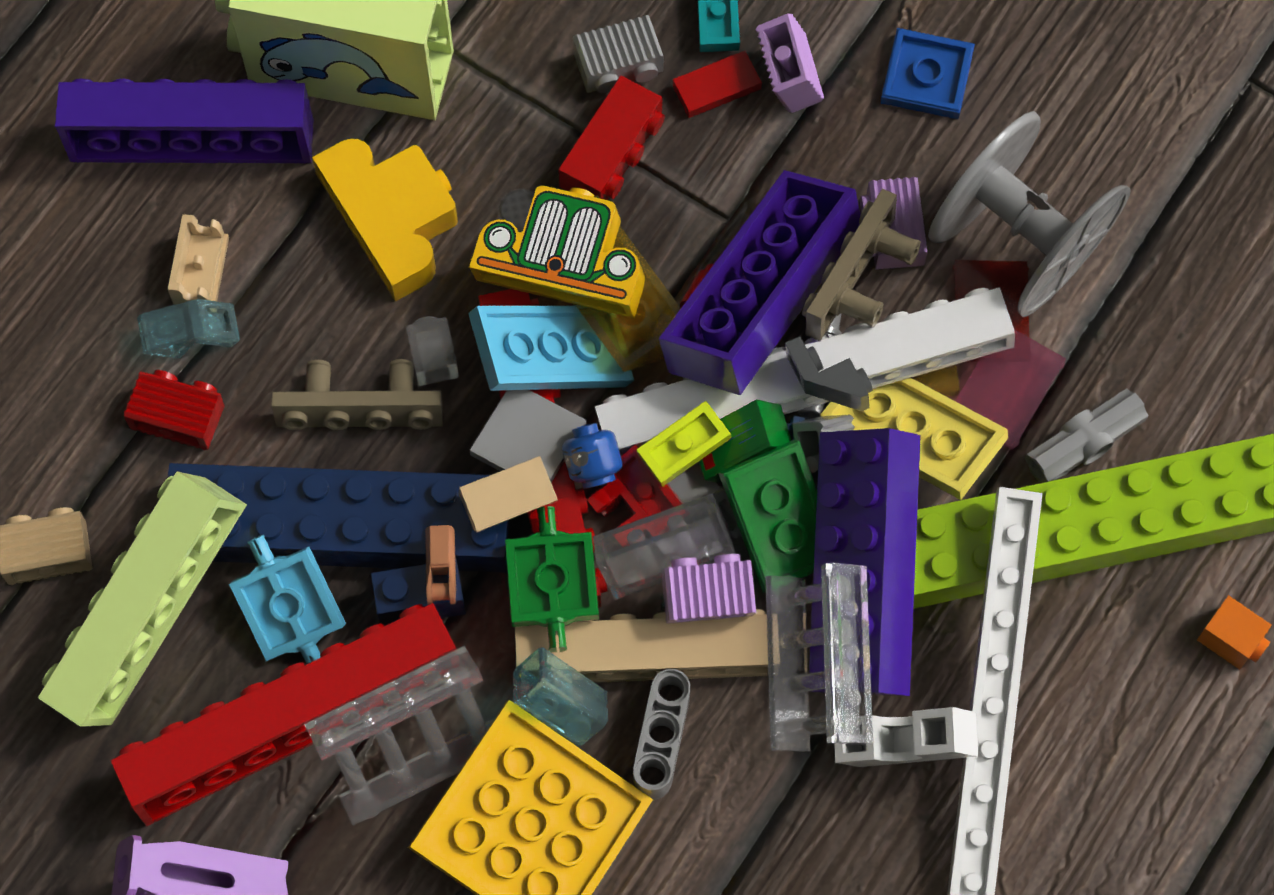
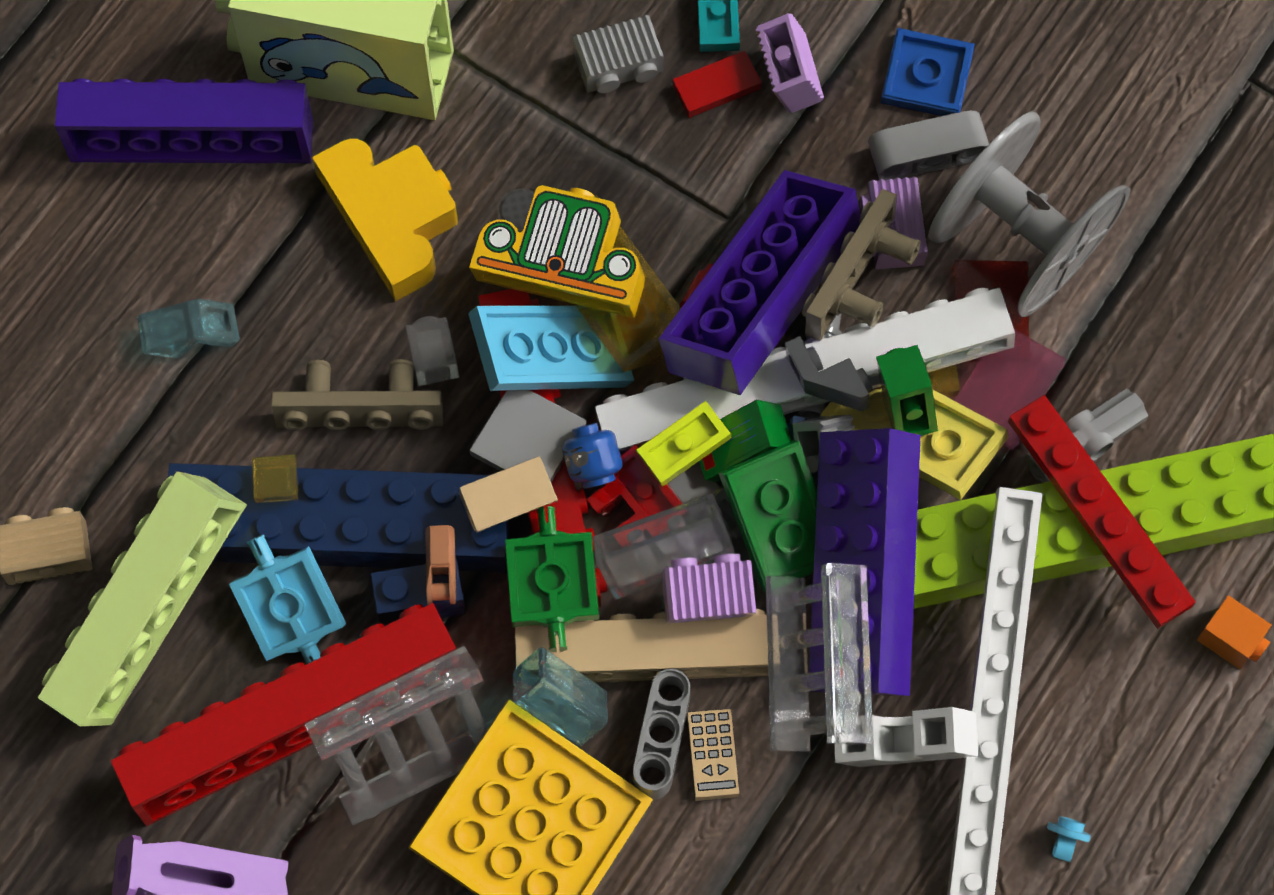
red brick [124,370,225,450] -> none
tan hinge [168,214,229,312] -> none
red brick [559,75,665,200] -> none
none -> clear yellow tile [252,454,298,503]
none -> tile [687,709,739,801]
none -> light grey beam [868,110,989,180]
none -> green brick [876,345,938,436]
none -> red plate [1008,395,1196,629]
none -> medium azure plate [1047,816,1091,862]

